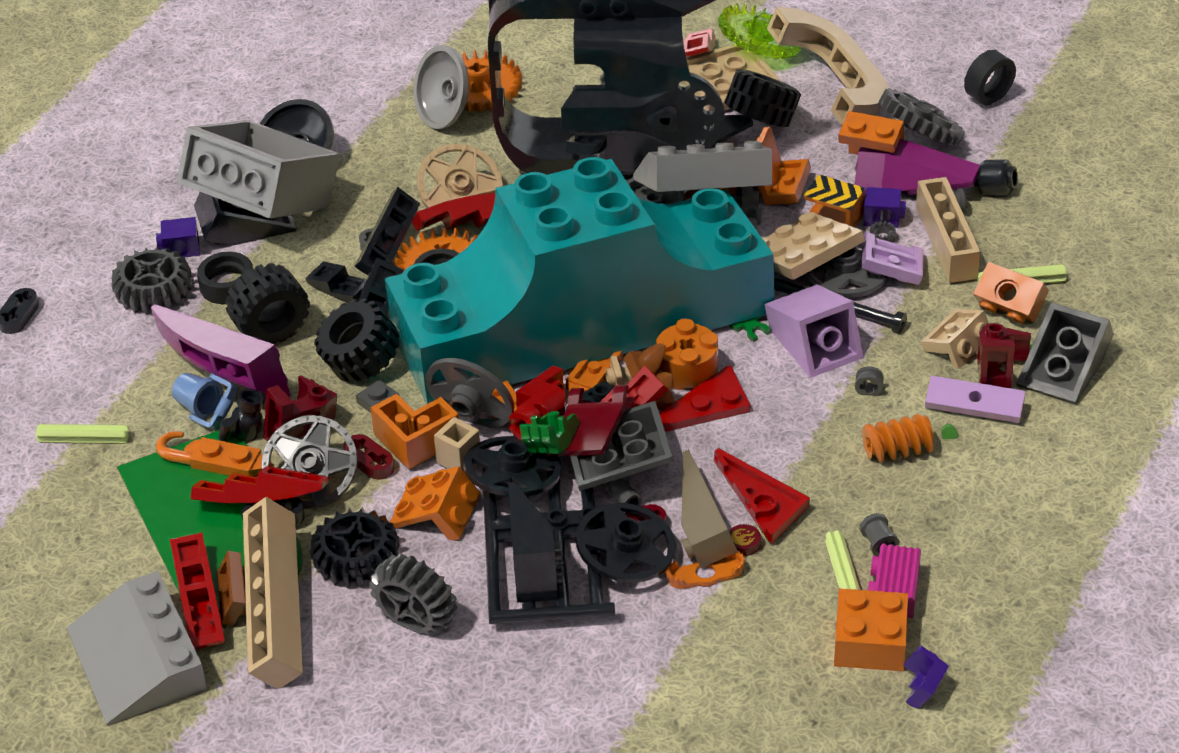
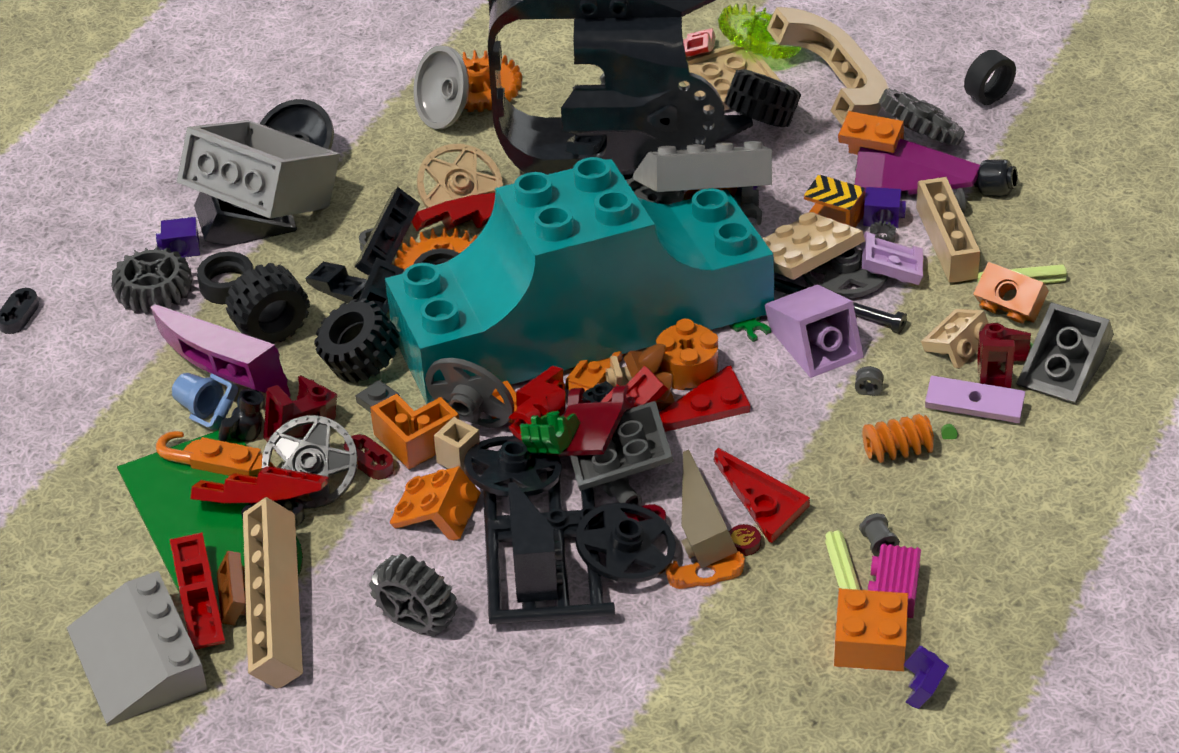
yellowish green axle [36,424,130,443] -> none
black gear [310,507,400,588] -> none
orange bracket [756,127,811,205] -> none

